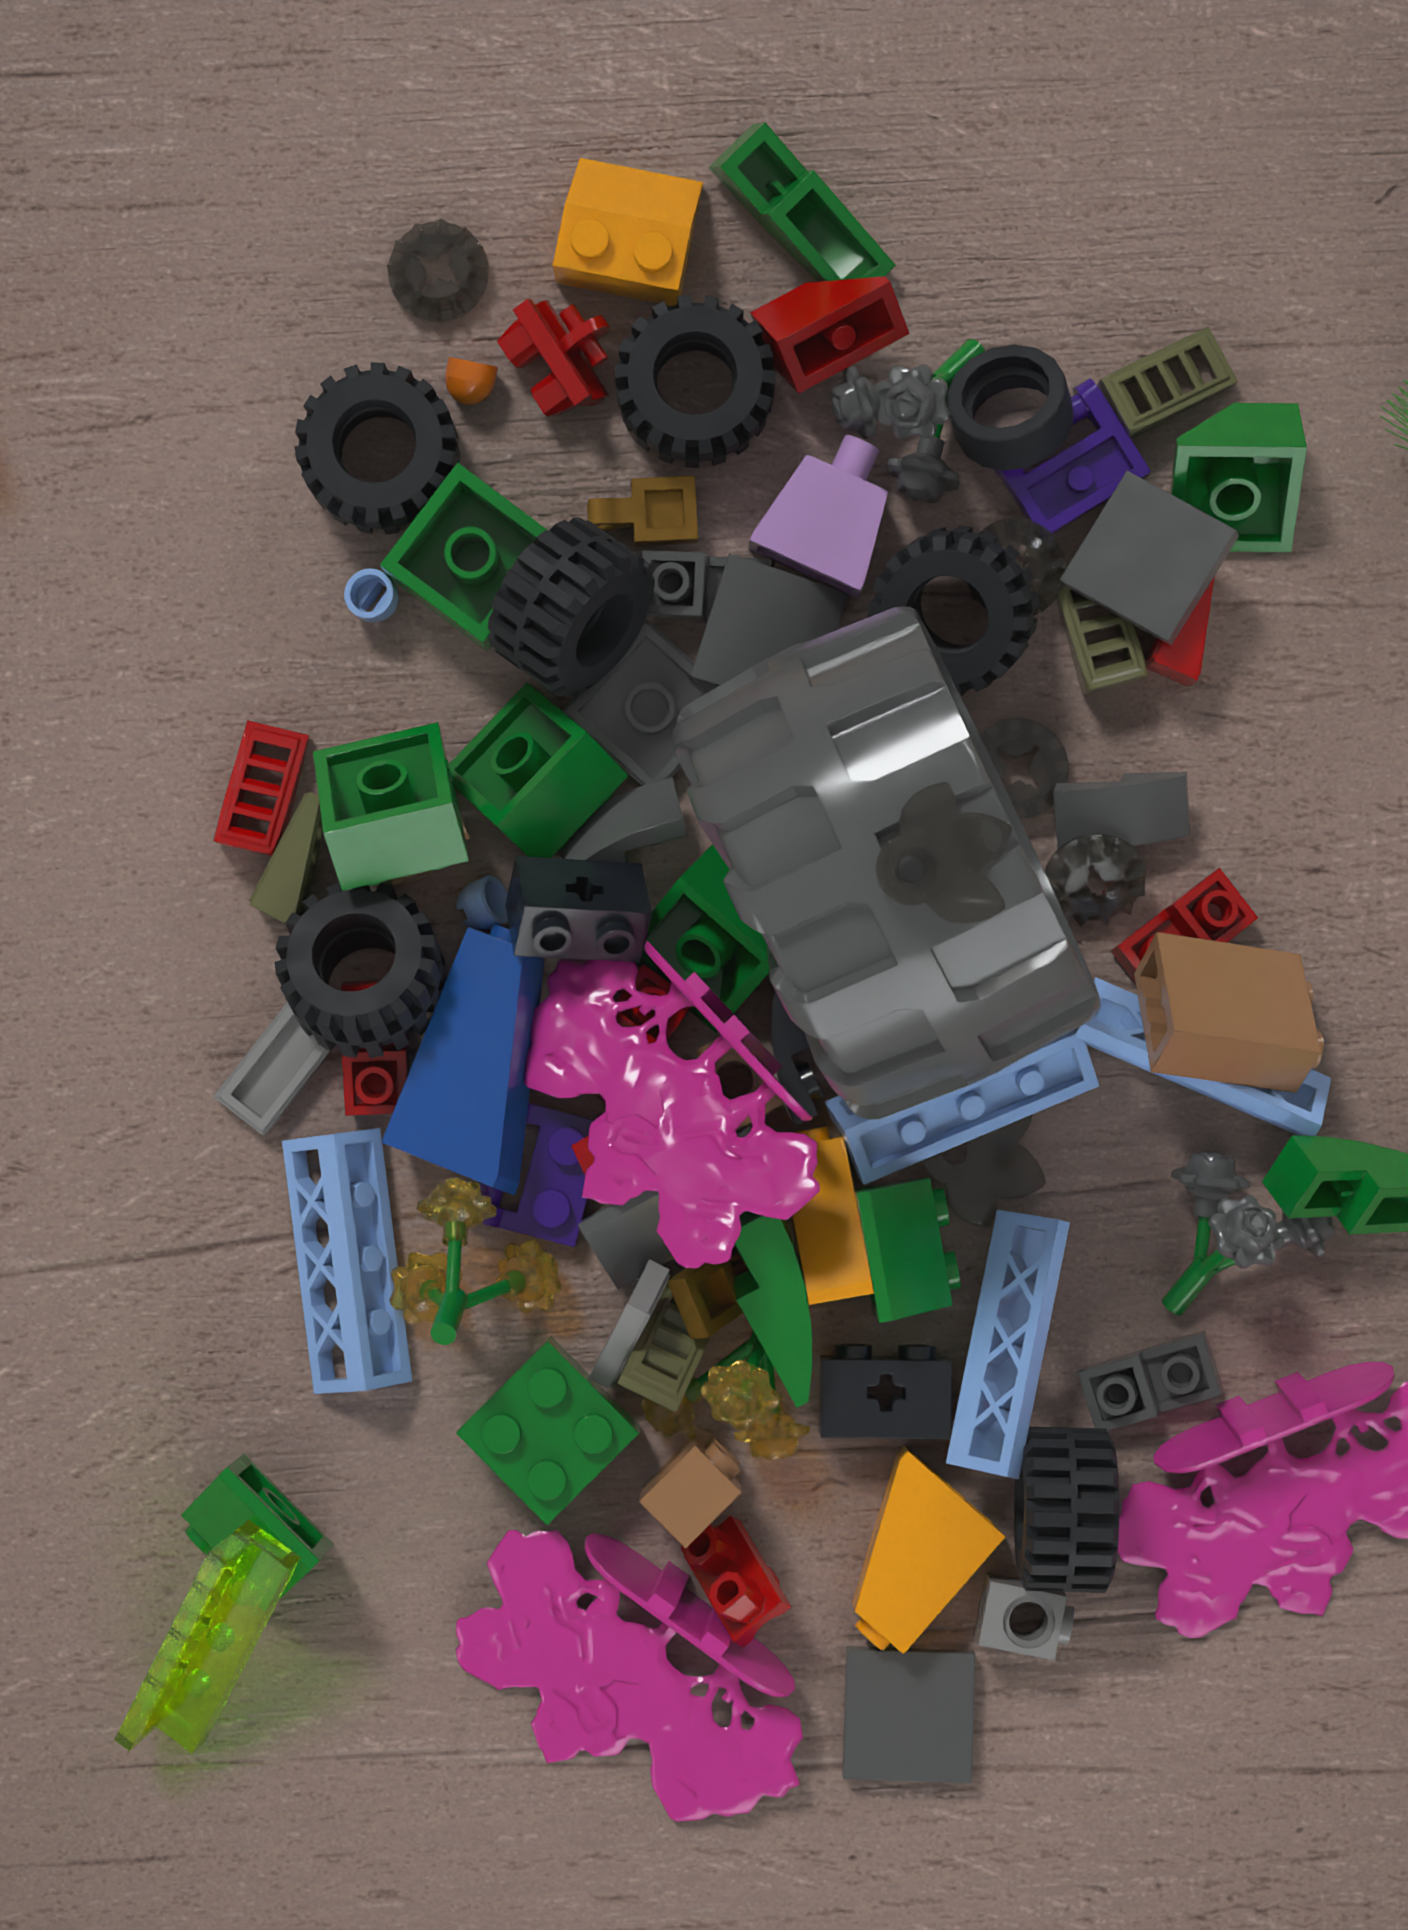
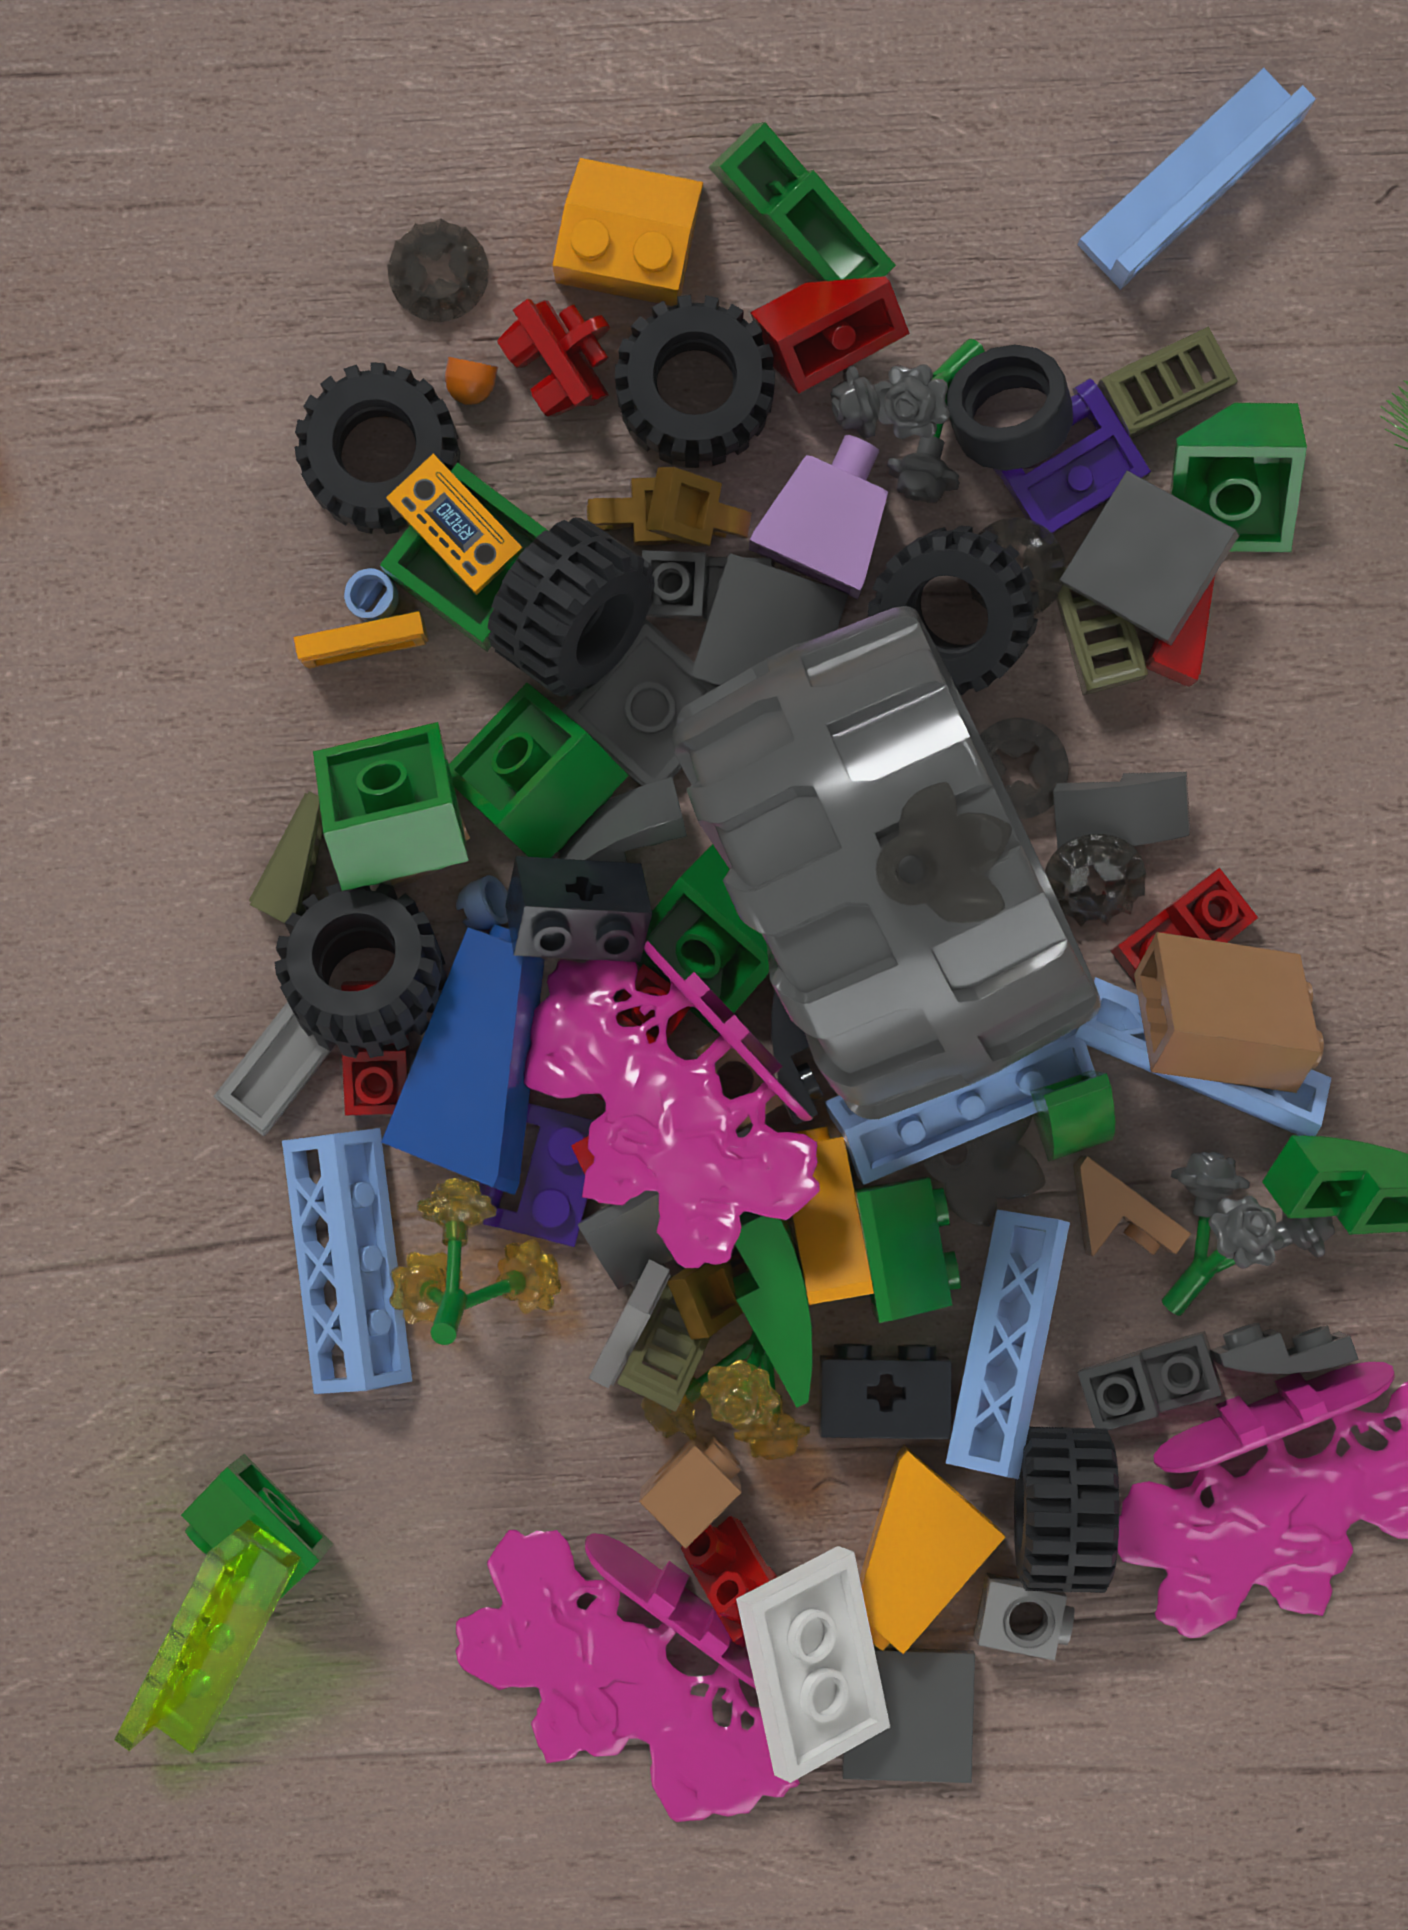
red slope [213,720,310,857] -> none
green brick [456,1336,641,1525] -> none
none -> light orange tile [293,611,429,669]
none -> light orange tile [386,453,523,595]
none -> pearl gold plate [646,467,752,546]
none -> white plate [736,1546,890,1783]
none -> green slope [1030,1070,1116,1162]
none -> medium nougat slope [1073,1155,1191,1257]
none -> light blue fence [1077,68,1316,290]
none -> dark grey slope [1211,1323,1359,1374]

